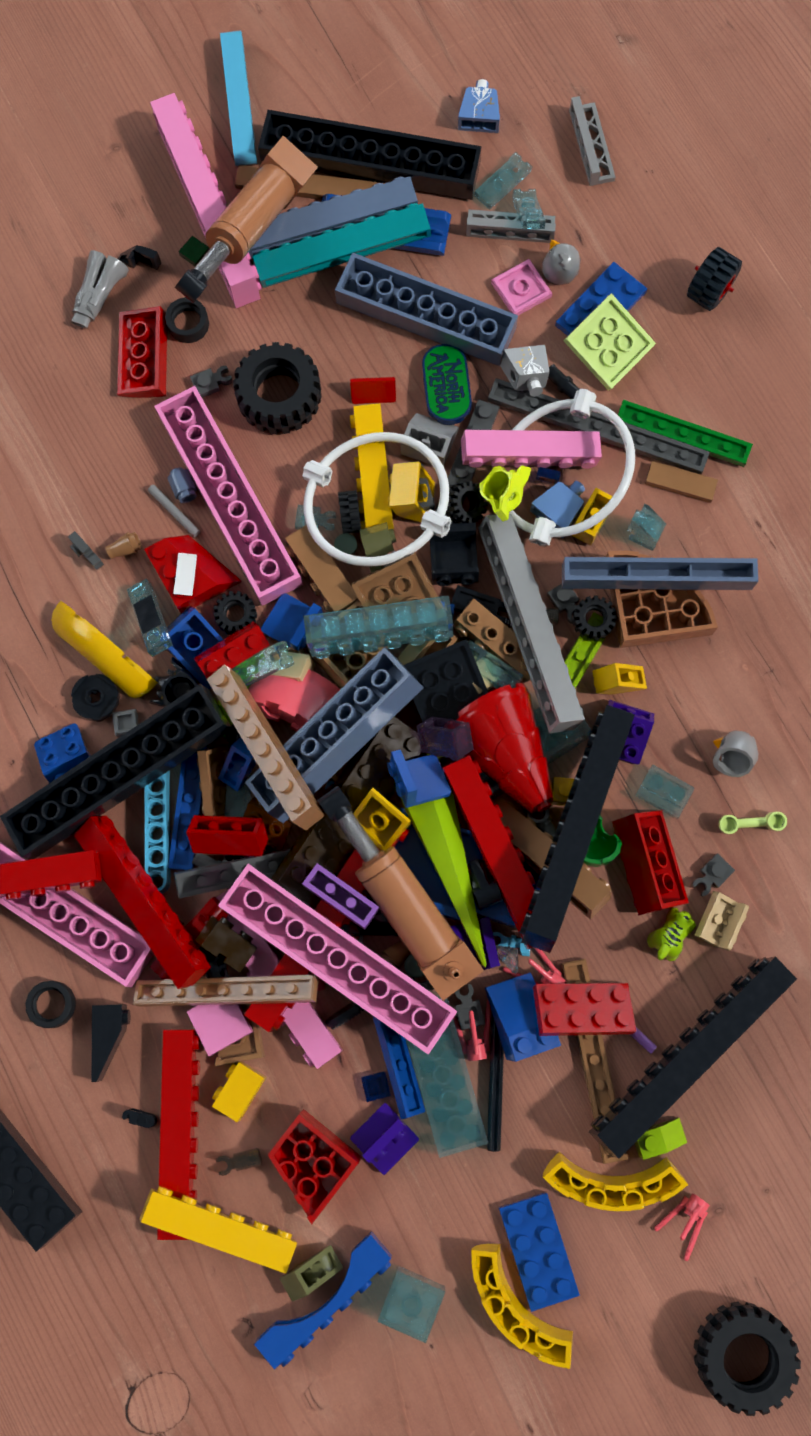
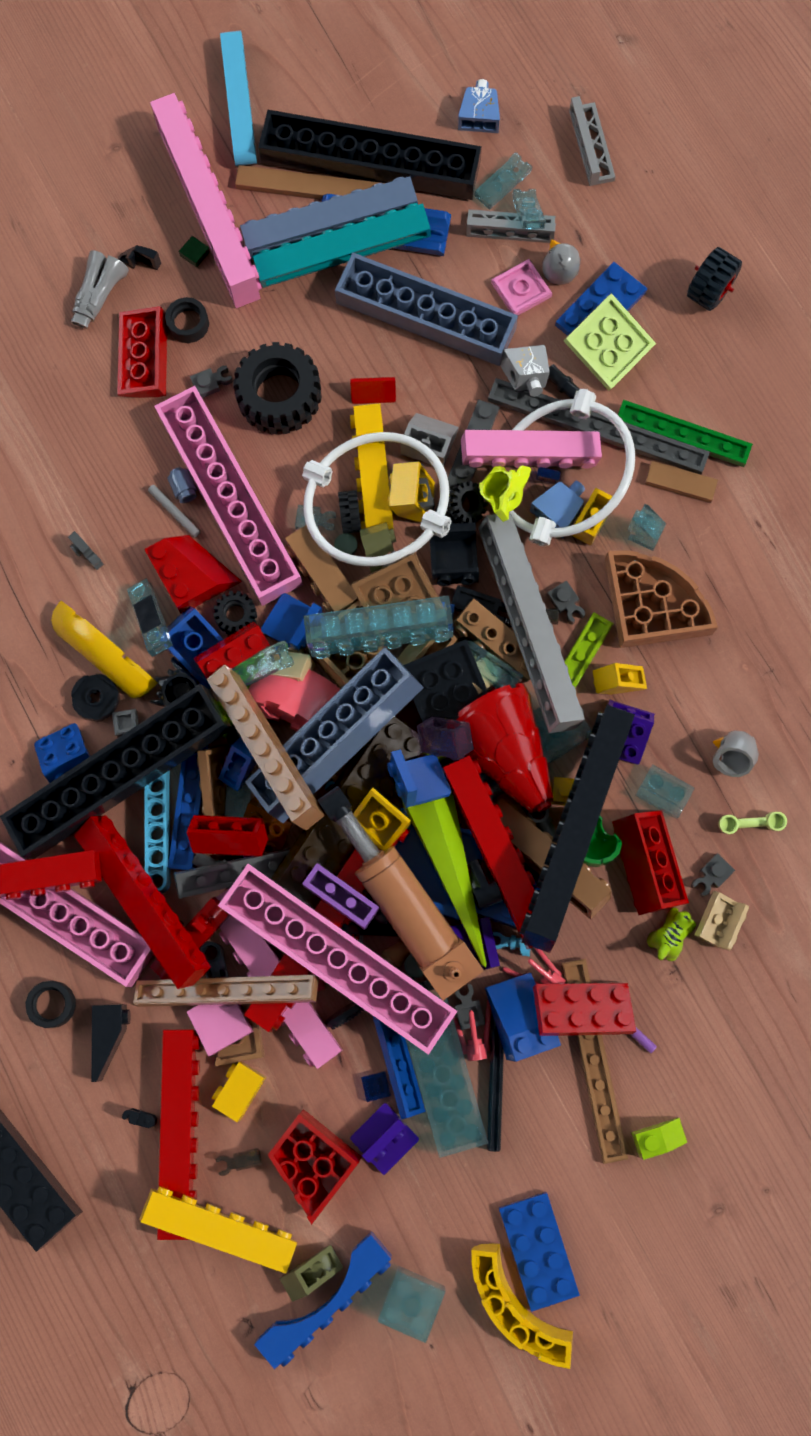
medium nougat cone [105,532,142,559] -> none
white sticker [173,553,197,596] -> none
nougat piece [174,136,318,303] -> none
dark brown brick [195,916,257,973] -> none
tile [422,344,472,425] -> none
clear slope [496,945,518,974] -> none
yellow brick [543,1151,688,1211] -> none
sand blue brick [562,557,758,590] -> none
black tyre [572,595,617,641] -> none
black brick [589,956,797,1159] -> none
coral plant [654,1193,710,1261] -> none
black tyre [694,1302,801,1416] -> none

